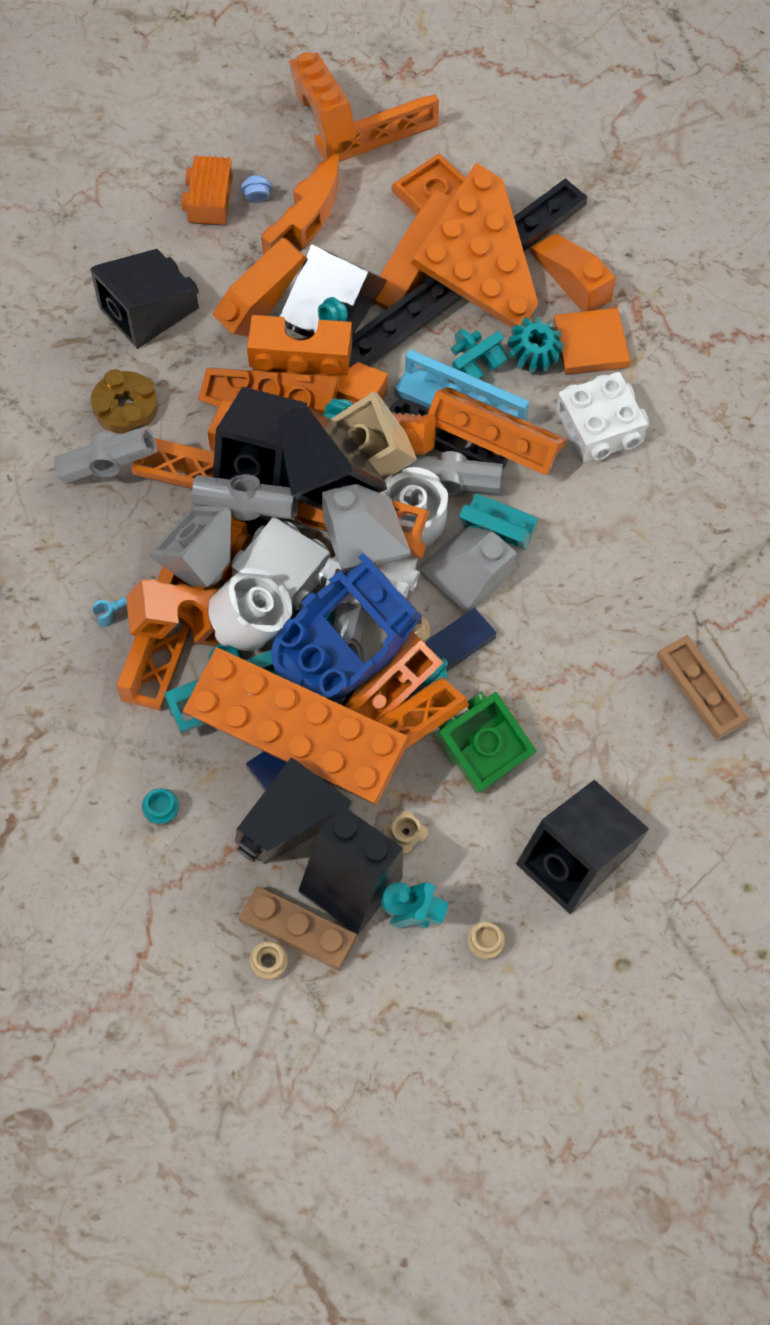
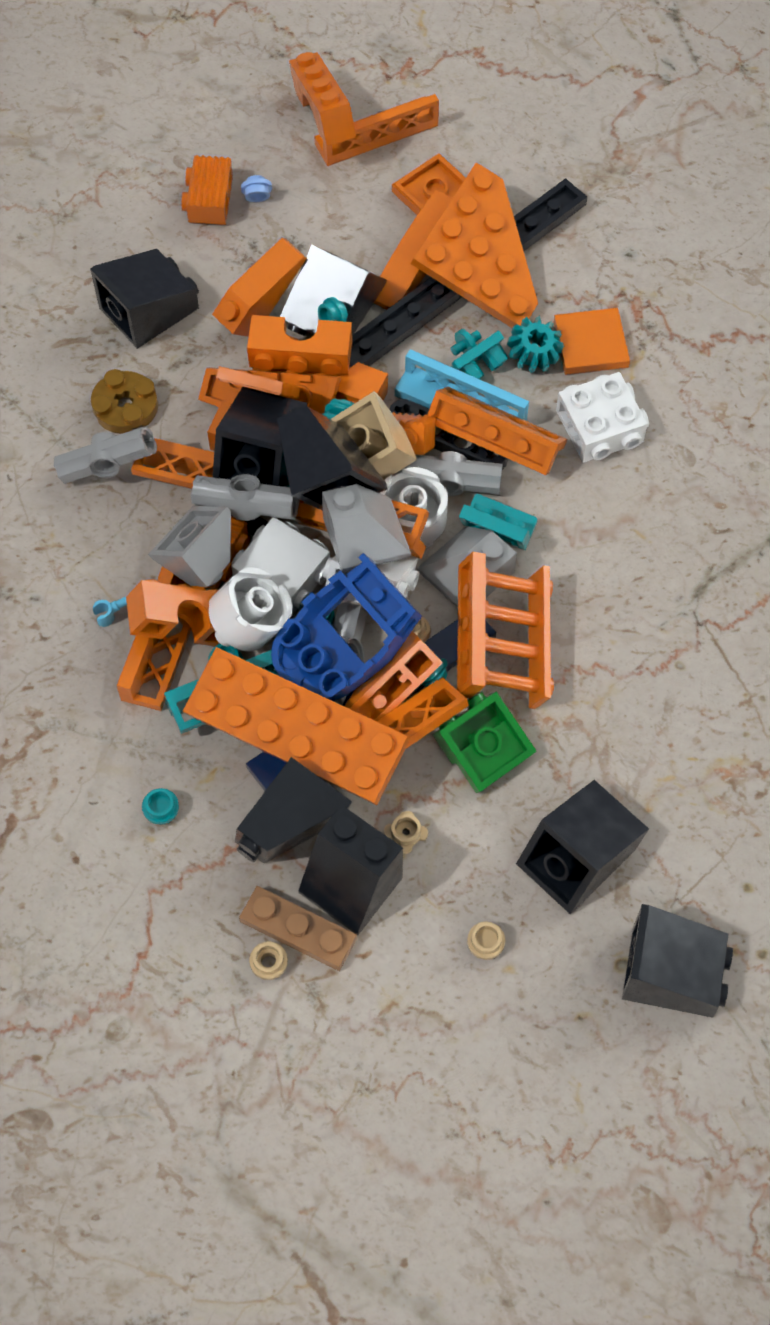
orange slope [261,153,340,255] -> none
teal hips [380,882,449,929] -> none
orange slope [530,233,616,312] -> none
medium nougat plate [657,635,749,741] -> none
none -> orange tile [216,366,301,400]
none -> orange fence [457,551,554,709]
none -> black slope [622,904,733,1018]

